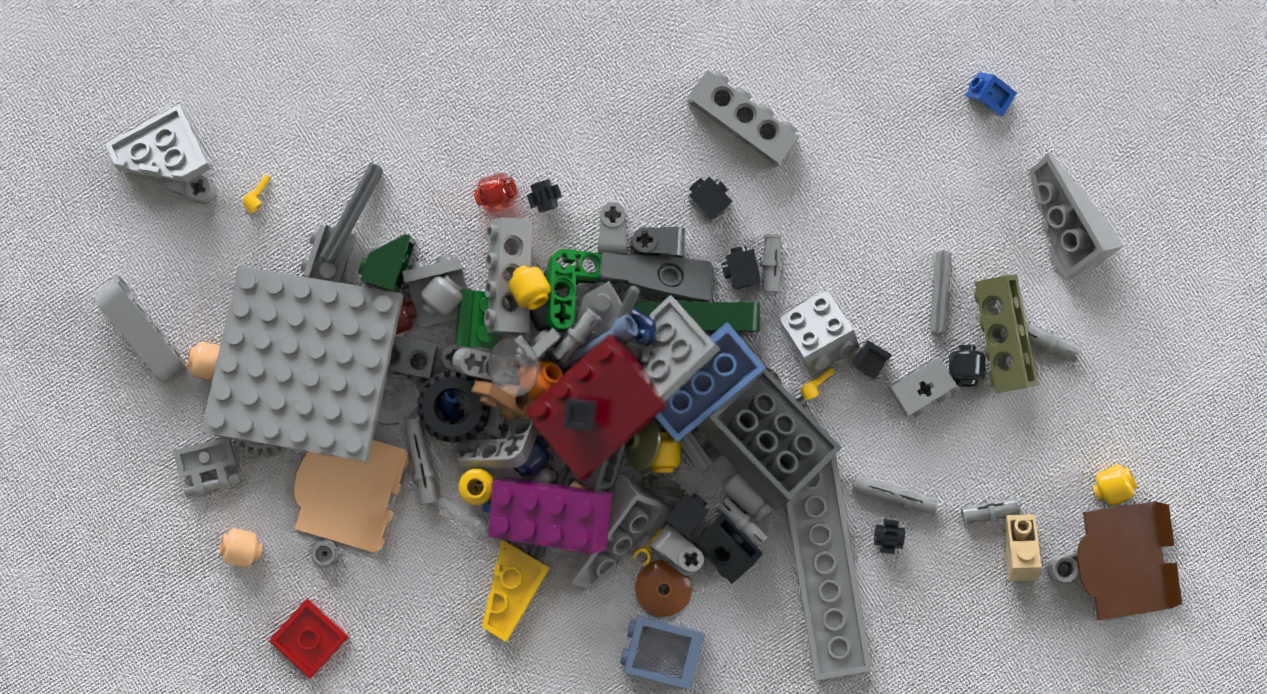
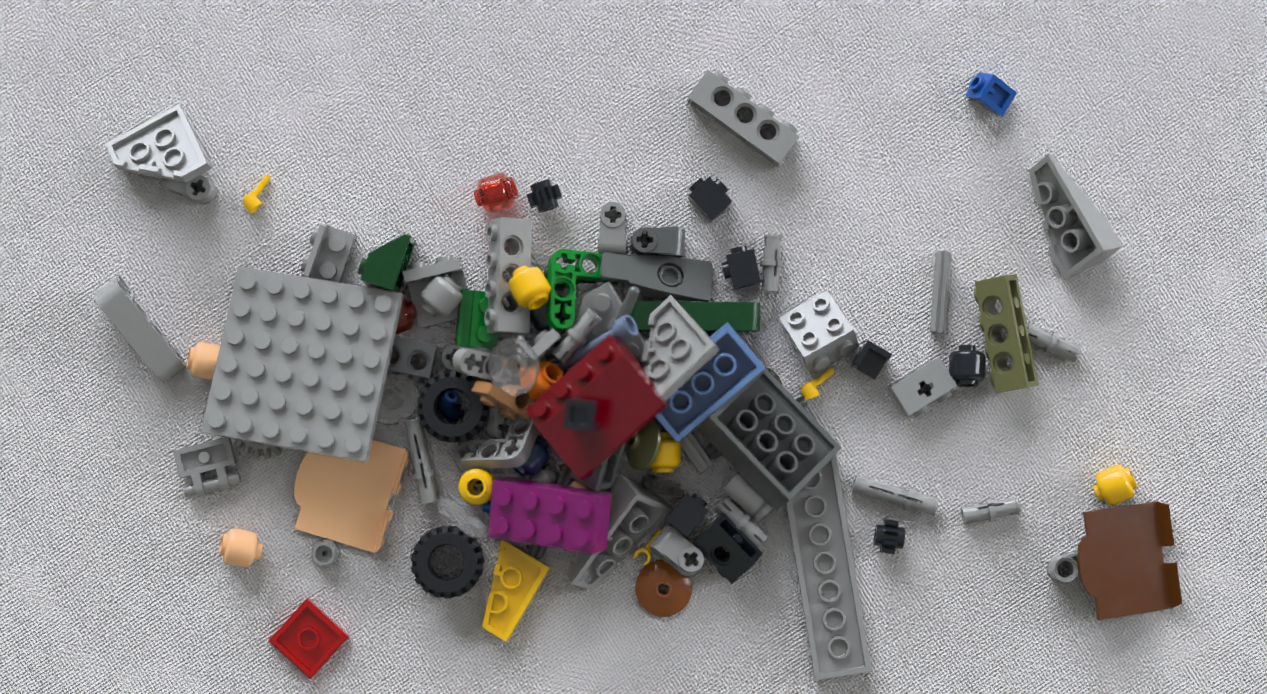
dark grey axle [320,163,383,265] -> none
sand blue window [620,615,704,690] -> none
dark blue arm [630,309,656,346] -> none
tan slope [1005,514,1042,581] -> none
none -> black tyre [410,526,484,599]

